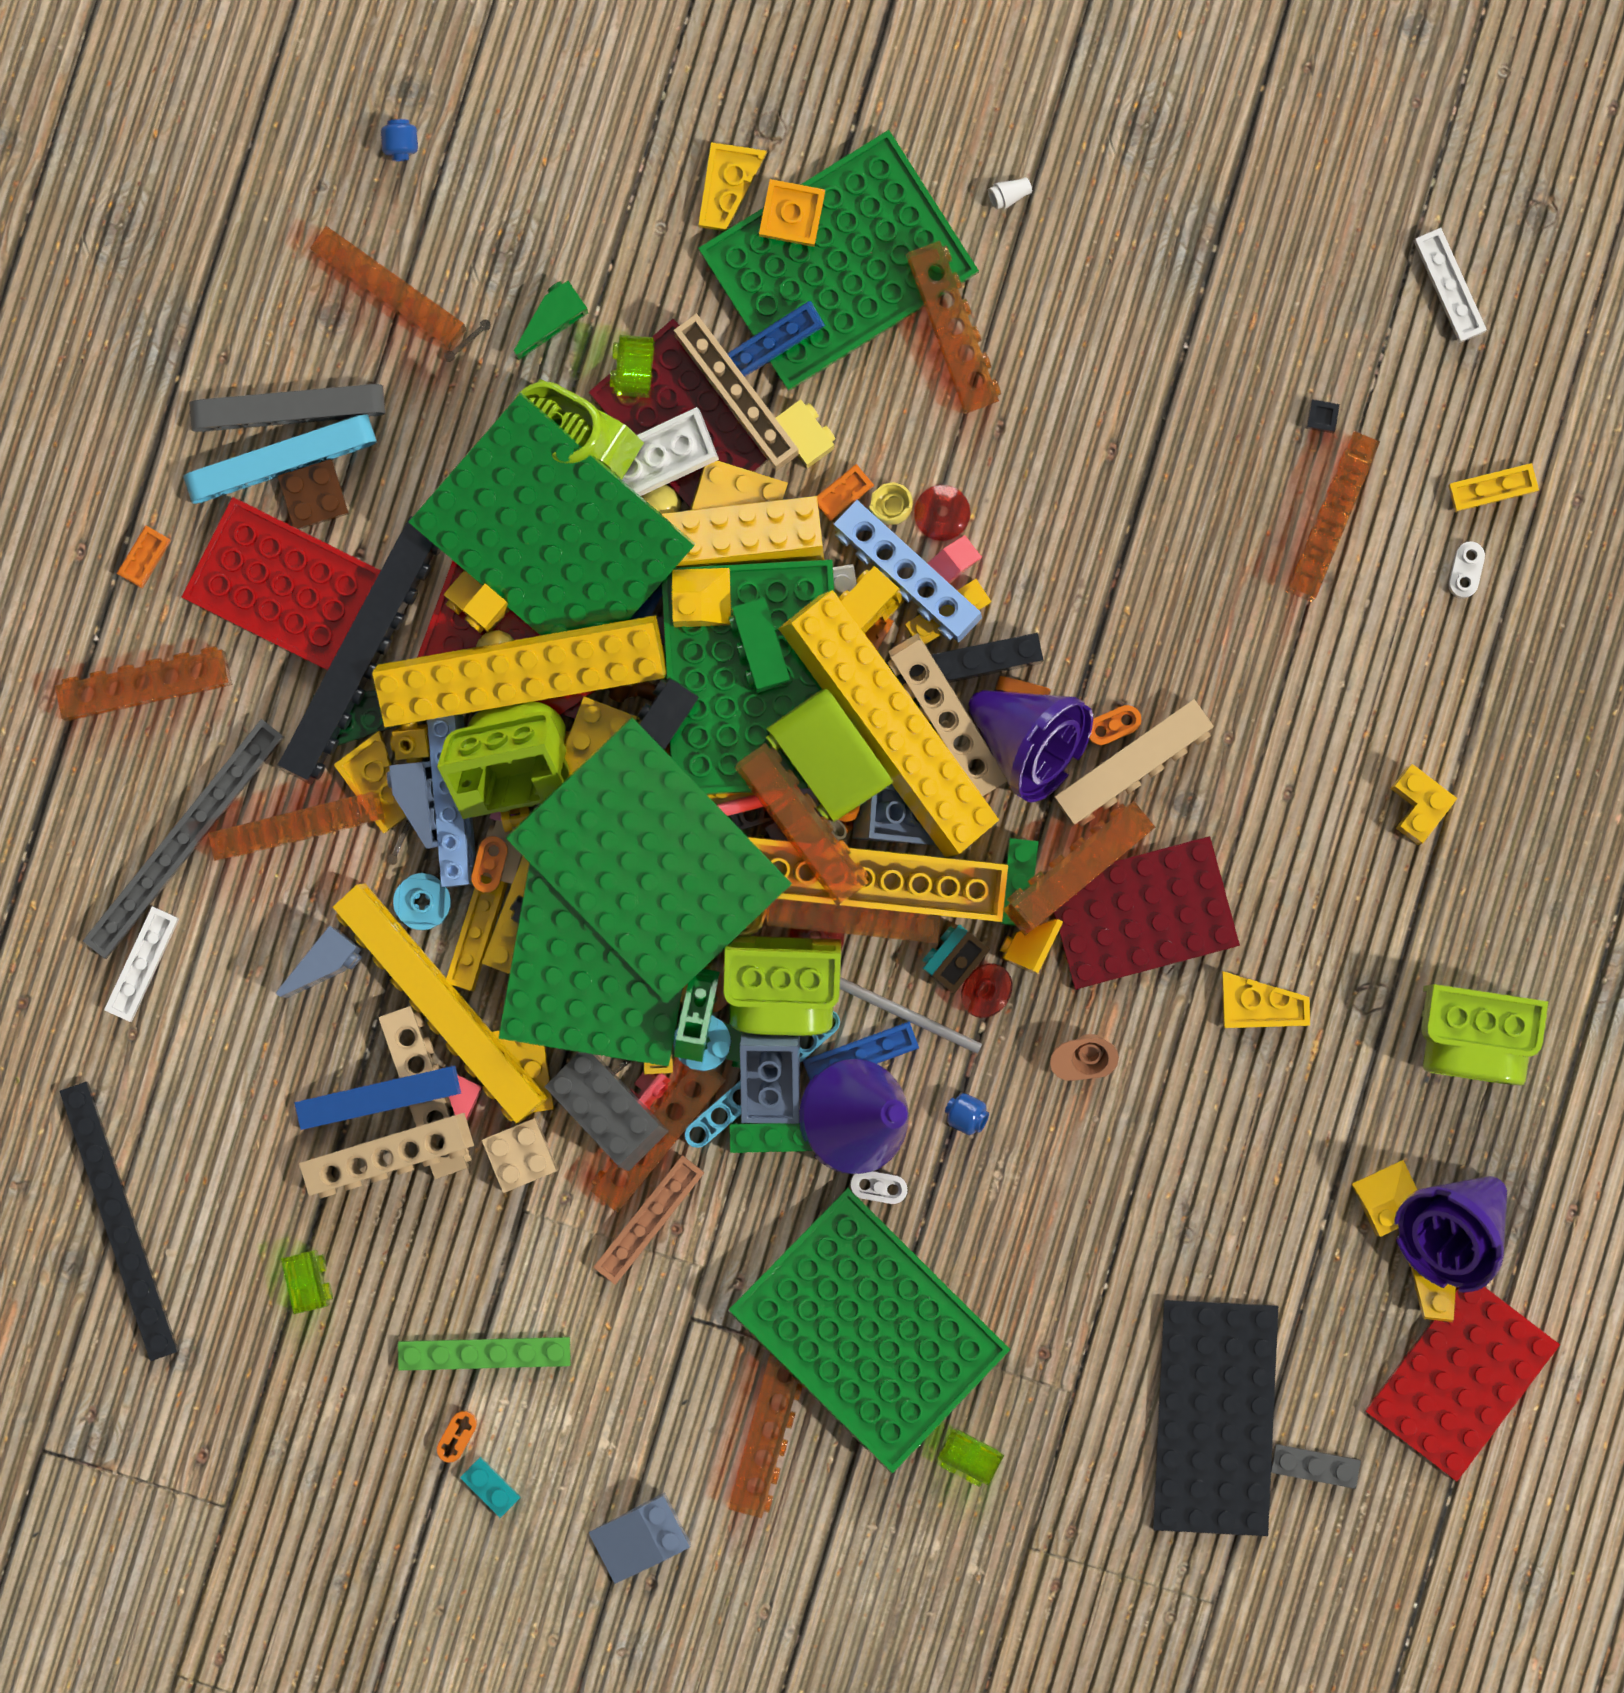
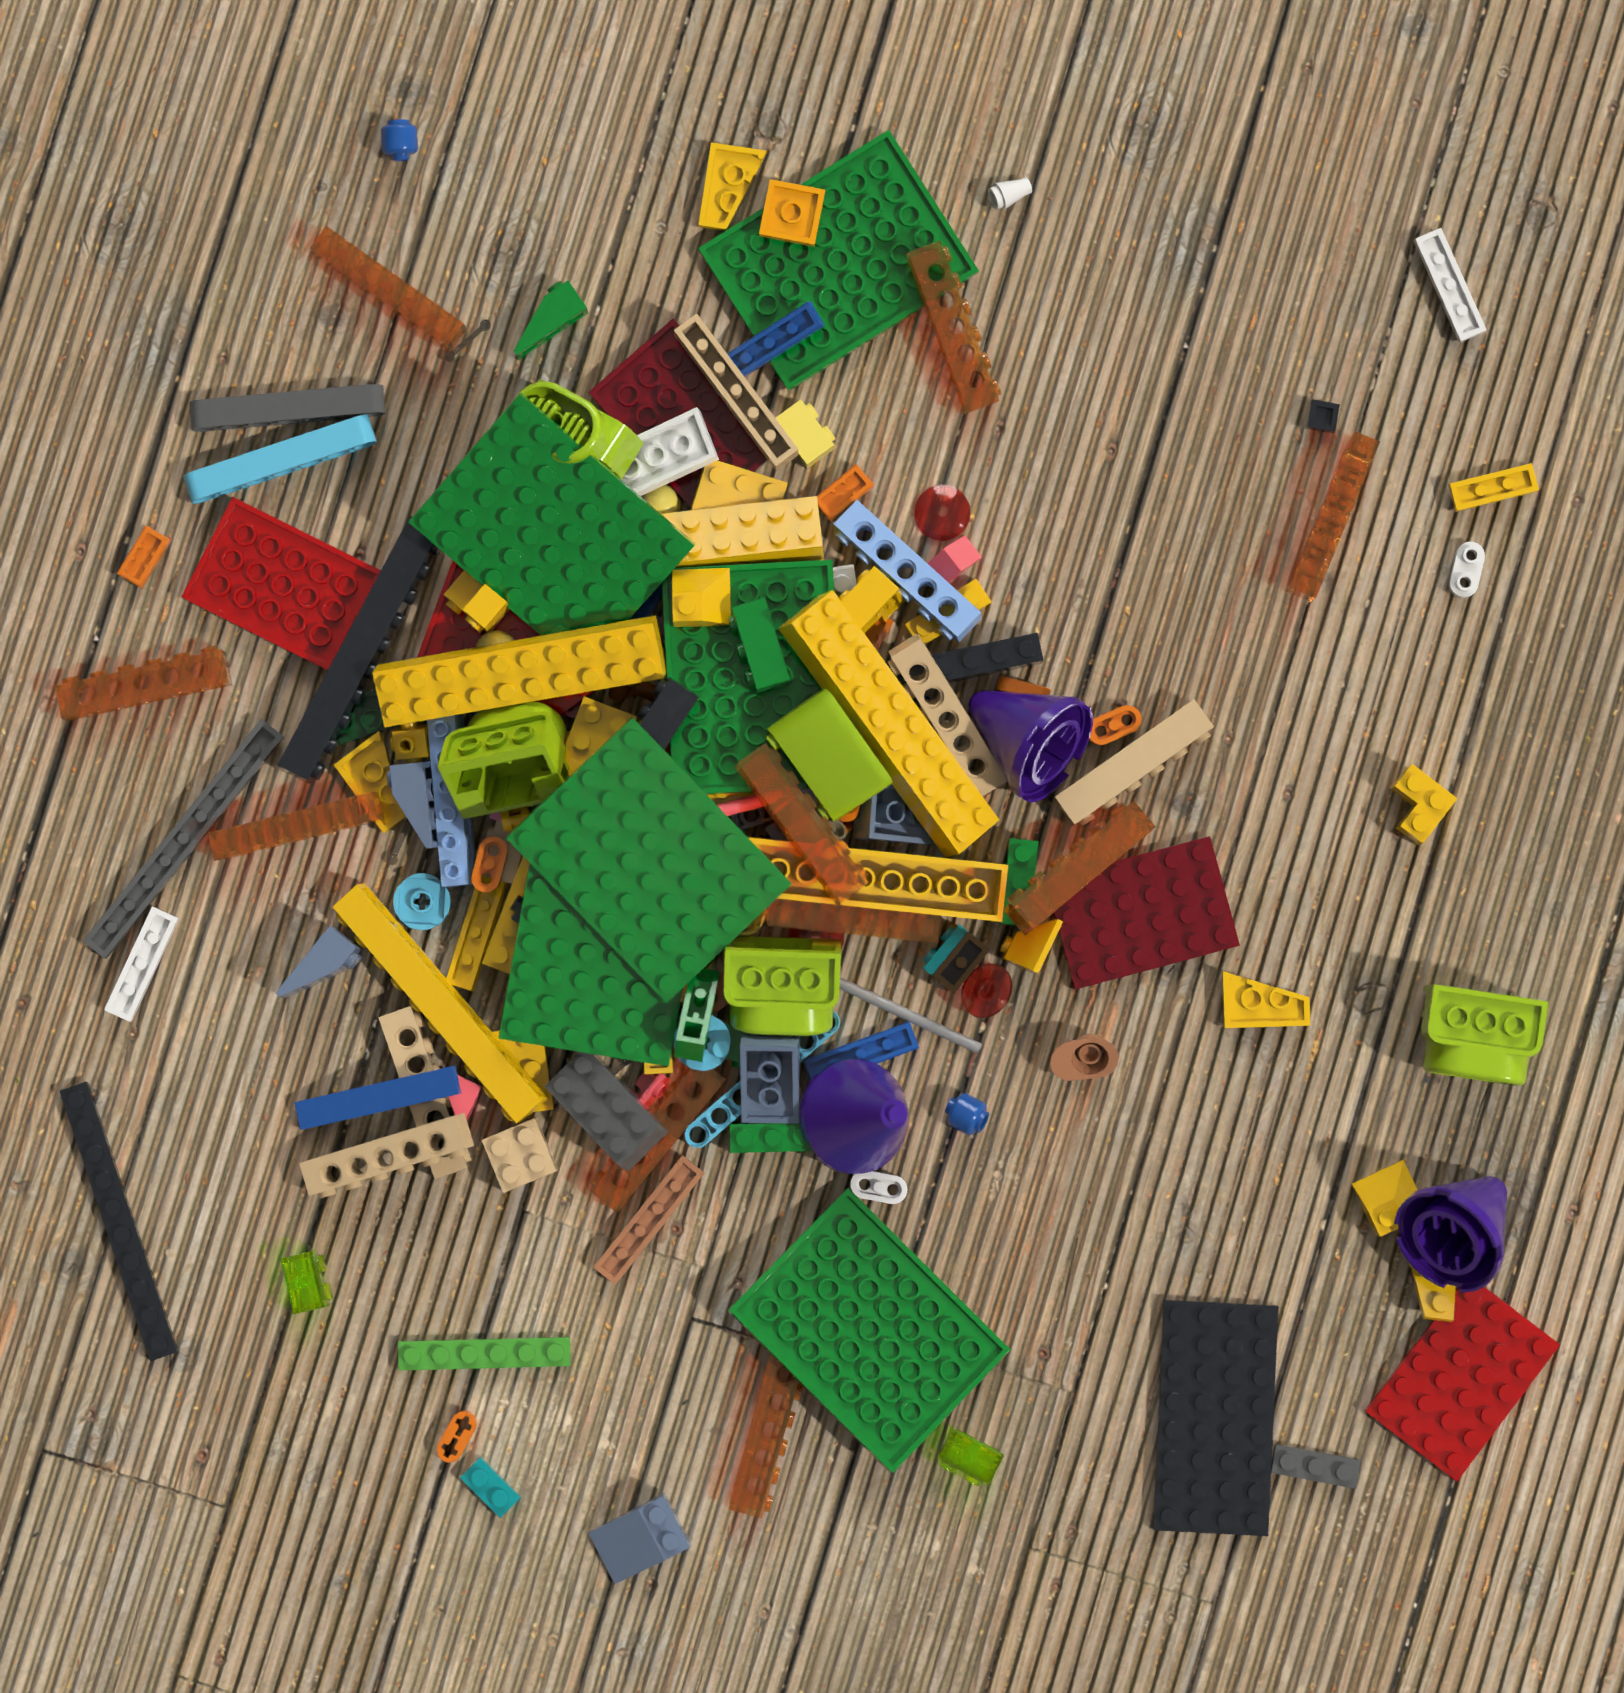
reddish brown plate [278,459,349,530] -> none
clear neon green brick [610,335,654,398] -> none
light yellow hair [869,482,913,525] -> none

